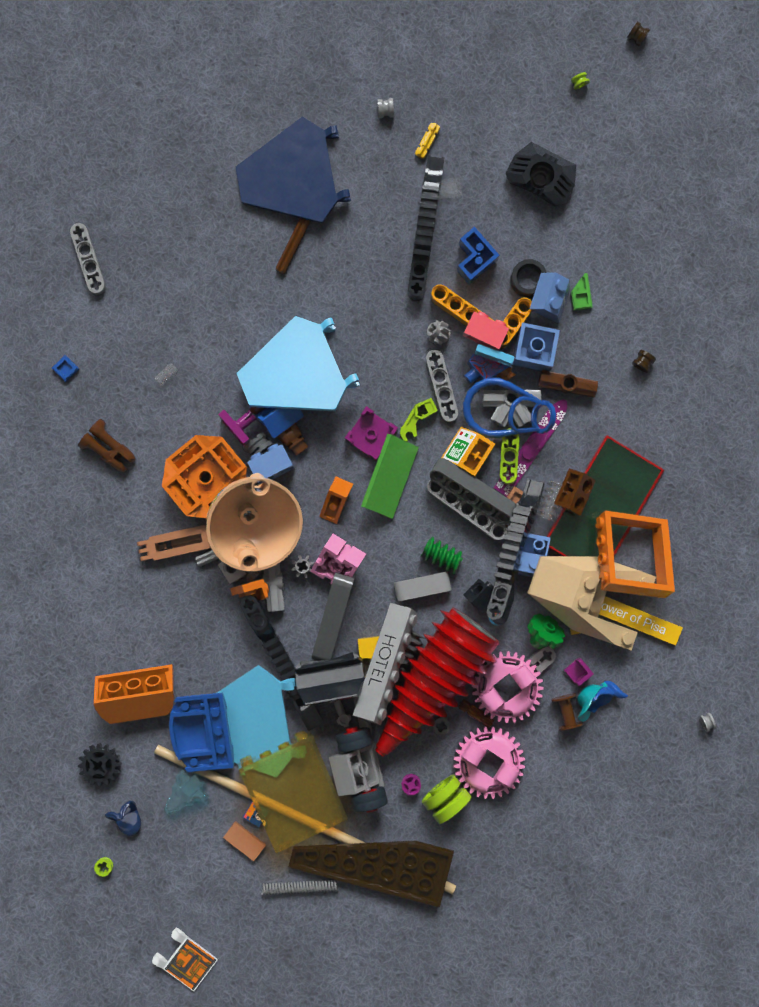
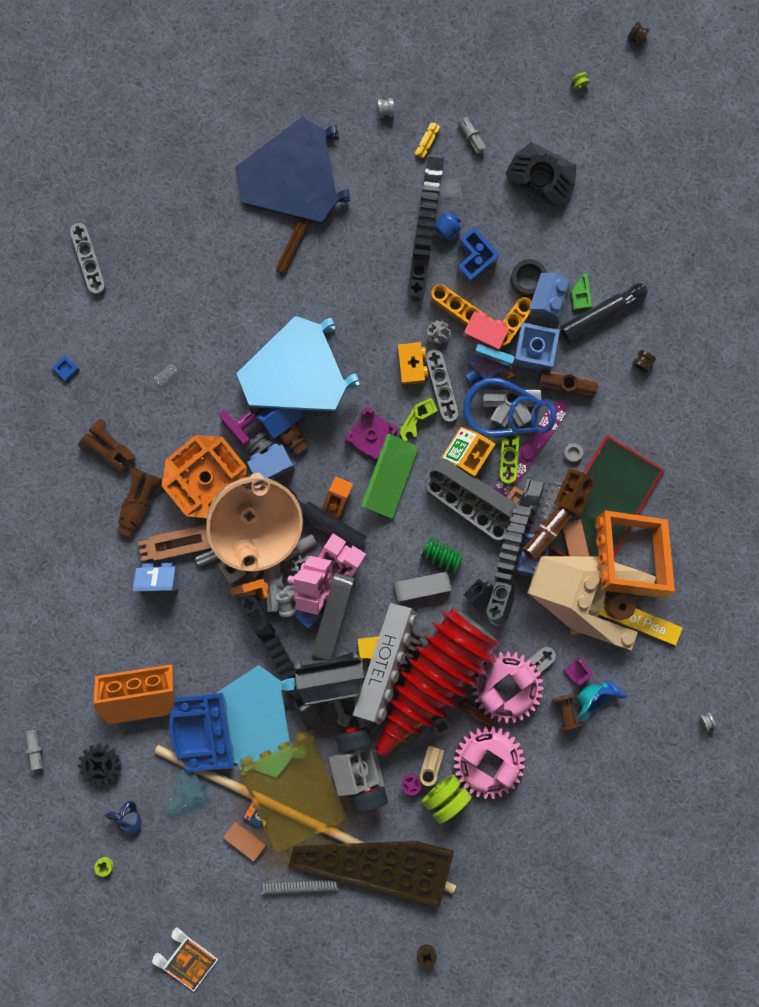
green plant [527,613,565,649] -> none
none -> light grey pin [24,729,43,770]
none -> reddish brown piece [117,467,163,537]
none -> medium blue slope [133,563,178,591]
none -> light grey piece [275,585,297,617]
none -> light grey axle [283,533,317,562]
none -> bright pink brick [287,556,332,615]
none -> black piece [289,490,367,550]
none -> blue brick [294,610,322,628]
none -> light orange brick [398,342,428,385]
none -> dark brown wheel [417,944,437,968]
none -> tan piece [419,746,444,786]
none -> blue head [434,212,462,241]
none -> light grey axle [458,117,486,154]
none -> reddish brown piece [522,507,572,561]
none -> black piece [560,283,648,343]
none -> nougat tile [562,519,589,556]
none -> light grey tile [563,443,583,463]
none -> reddish brown piece [604,594,636,620]

